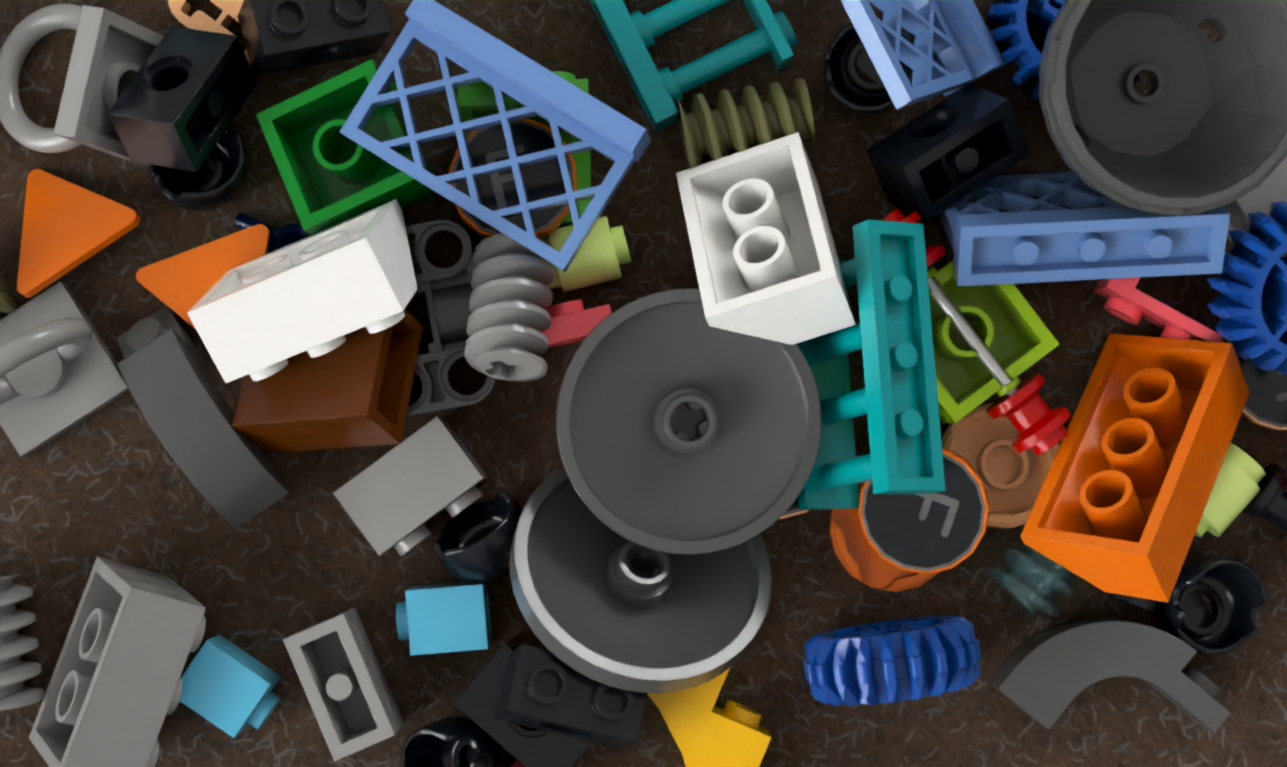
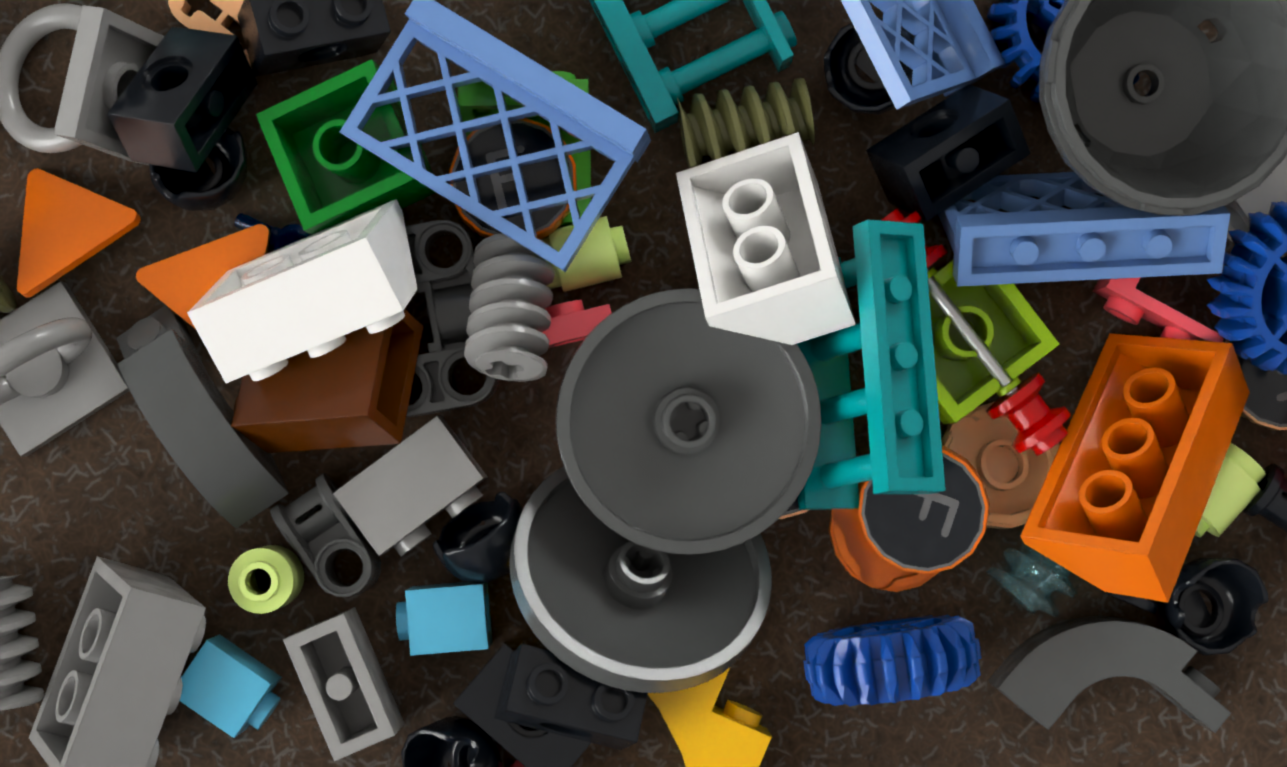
none -> yellowish green brick [228,545,304,614]
none -> dark grey piece [270,473,381,597]

